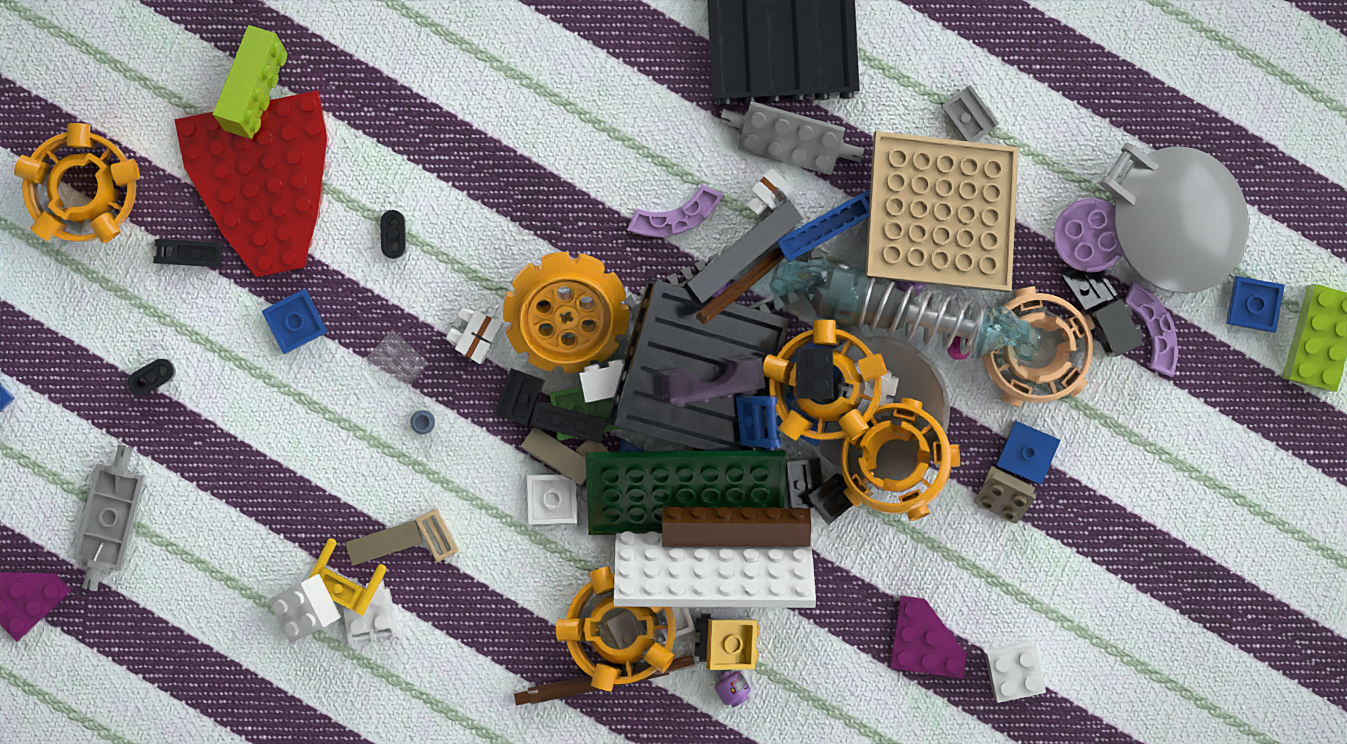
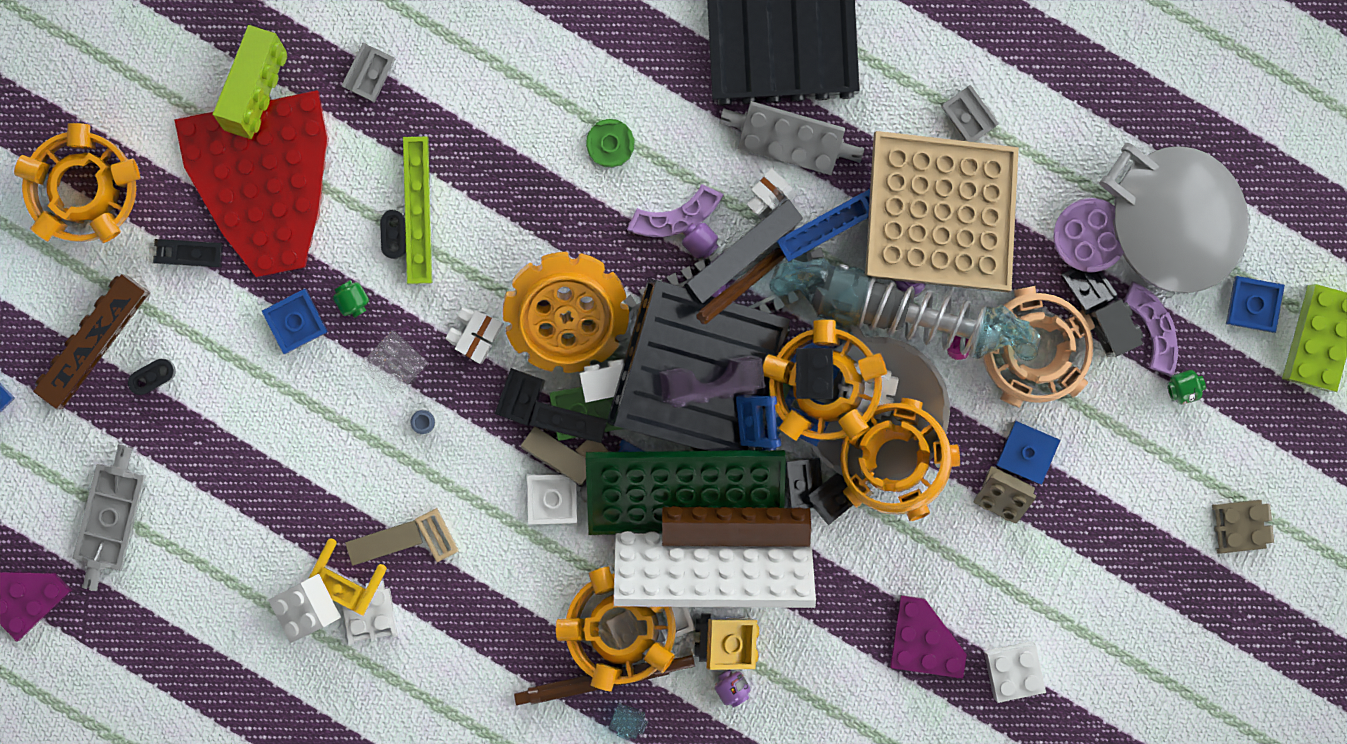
none -> reddish brown brick [33,274,151,409]
none -> green head [333,280,369,318]
none -> light grey plate [342,42,396,103]
none -> lime plate [403,136,433,284]
none -> bright green tile [586,119,635,168]
none -> clear light blue brick [609,702,648,740]
none -> medium lavender head [682,223,718,259]
none -> green head [1167,370,1206,405]
none -> dark tan plate [1212,499,1274,554]

